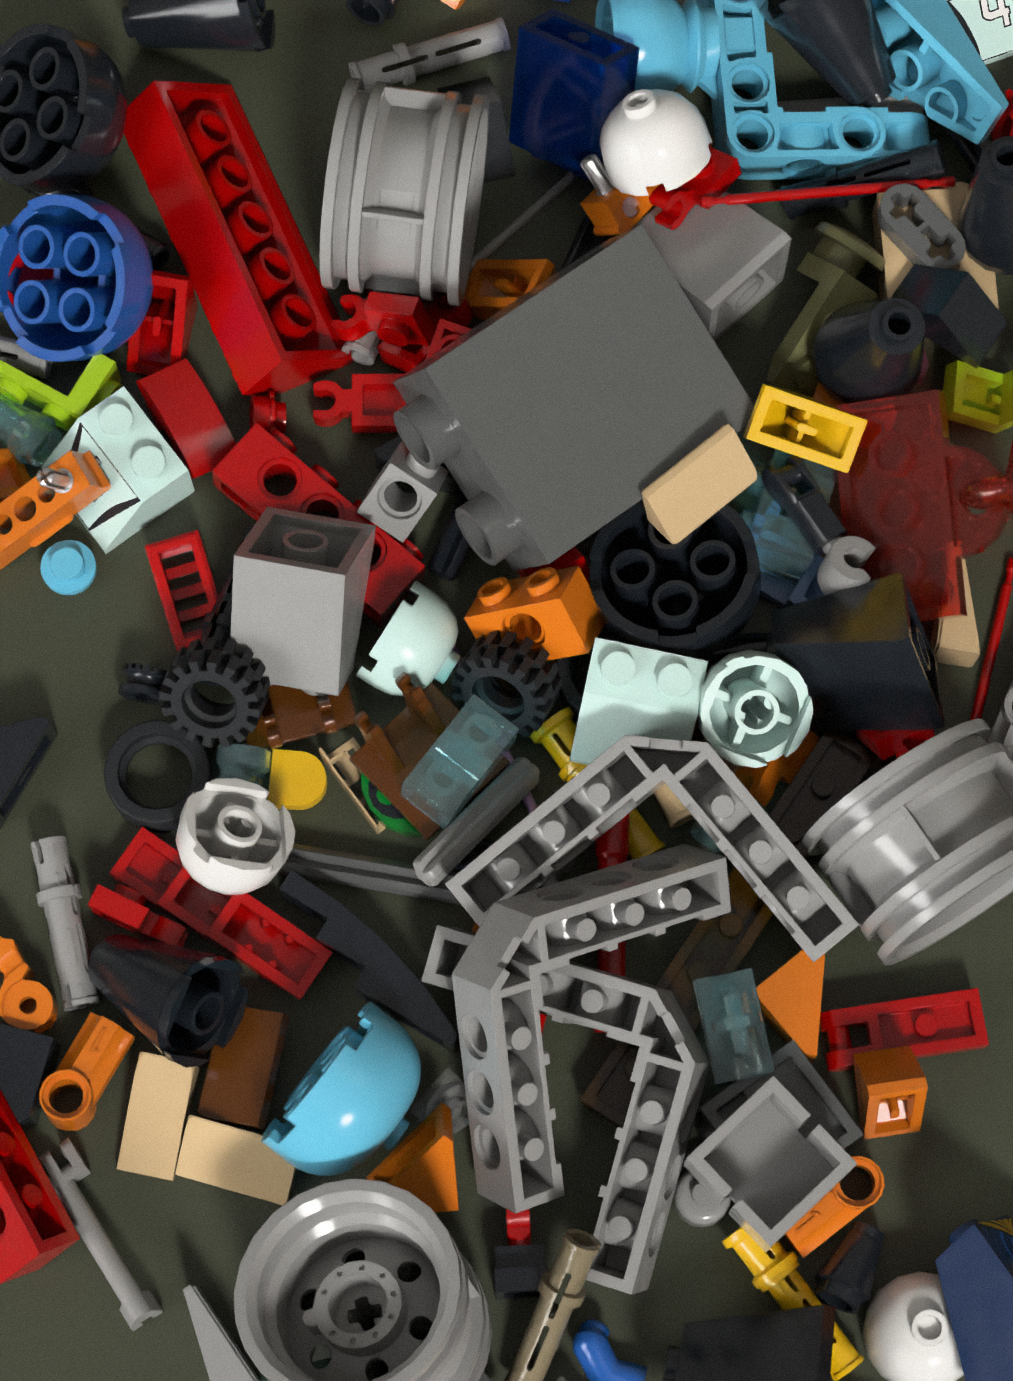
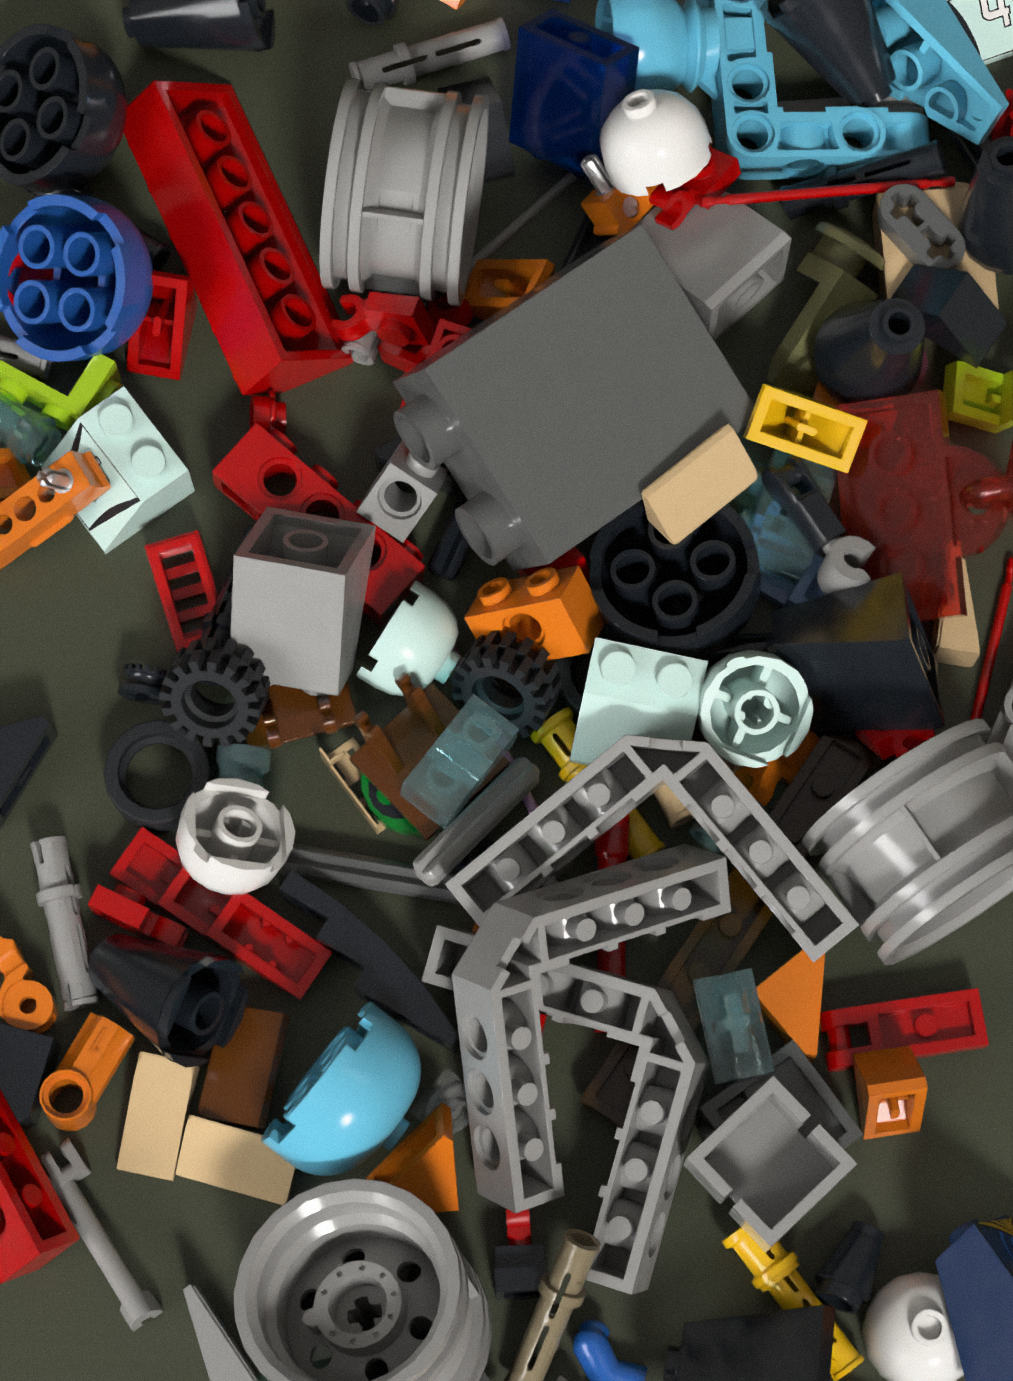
medium azure plate [40,540,97,595] -> none
red slope [136,358,236,479] -> none
yellow tile [268,749,328,810] -> none
red plate [313,373,405,433] -> none
light grey piece [673,1171,731,1227] -> none
orange piece [784,1156,885,1258] -> none

